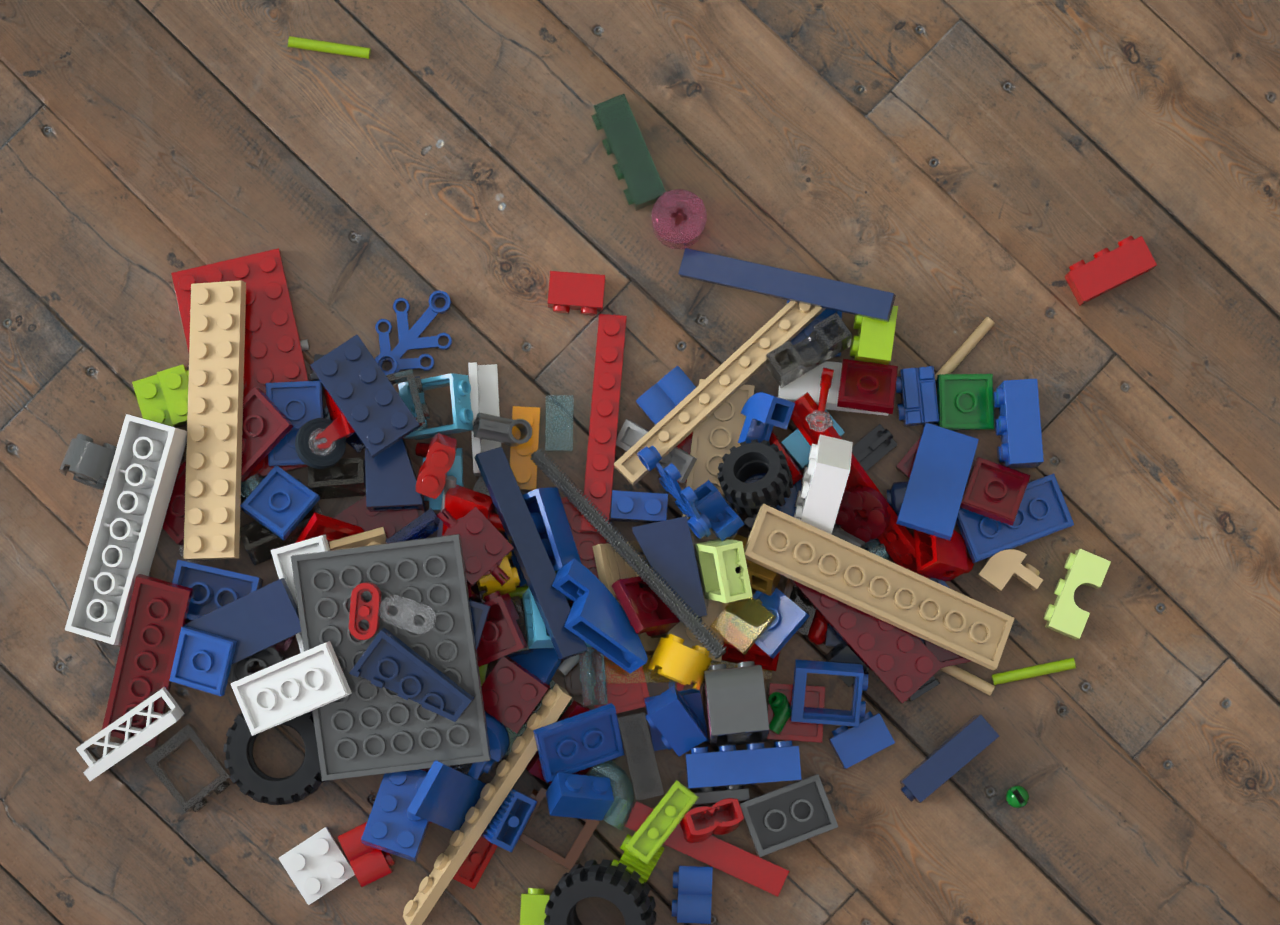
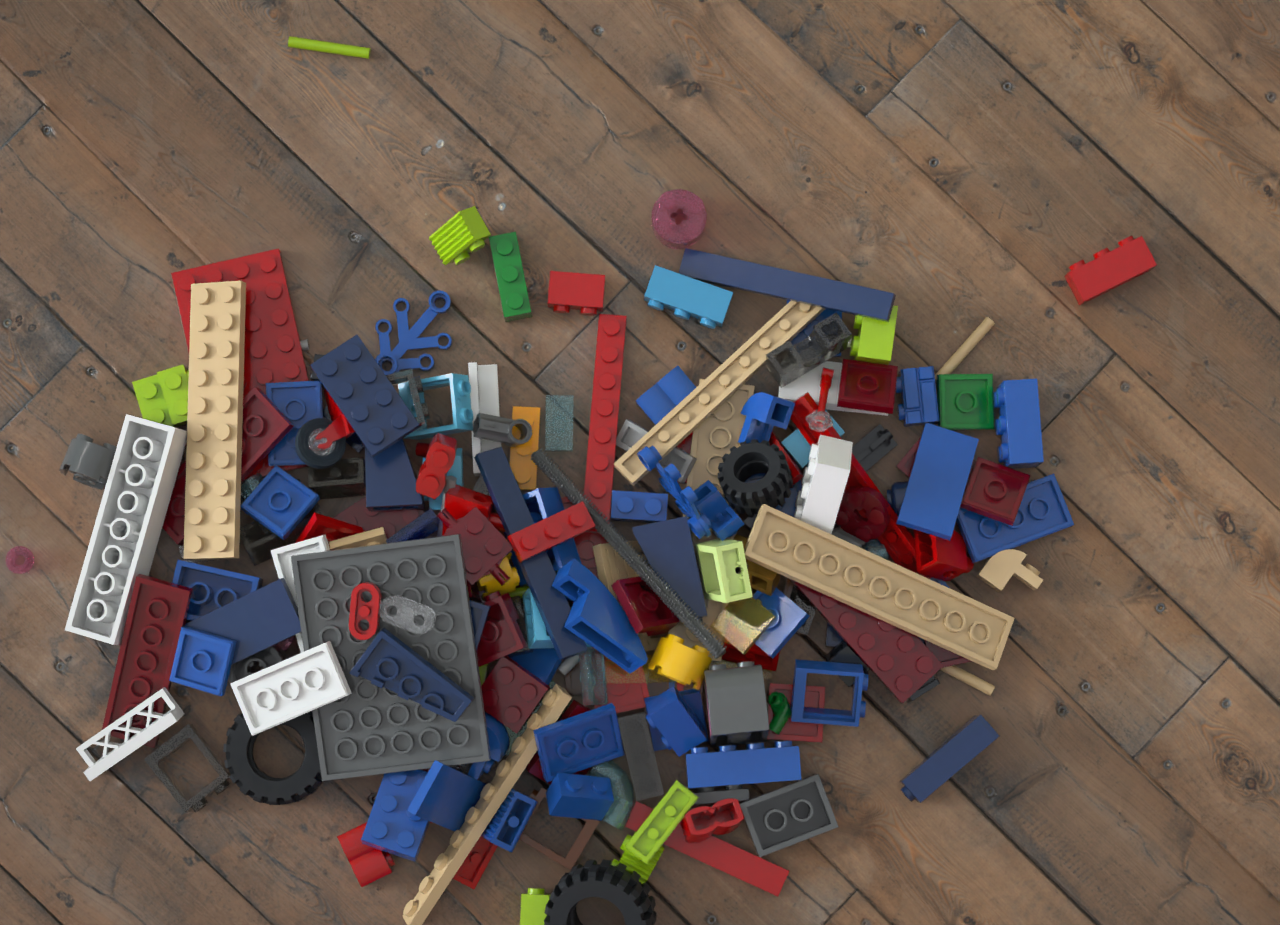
white plate [278,827,355,905] -> none
clear green brick [591,94,667,211] -> none
blue brick [672,866,713,924] -> none
red arm [807,608,828,645] -> none
blue brick [828,711,895,769] -> none
lime bar [992,658,1076,685] -> none
green hinge [1006,786,1029,808] -> none
yellowish green arch [1043,549,1111,640] -> none
none -> clear pink plate [6,546,34,574]
none -> lime brick [429,206,491,265]
none -> green arch [489,232,532,322]
none -> red plate [508,501,596,563]
none -> dark azure brick [644,265,733,329]

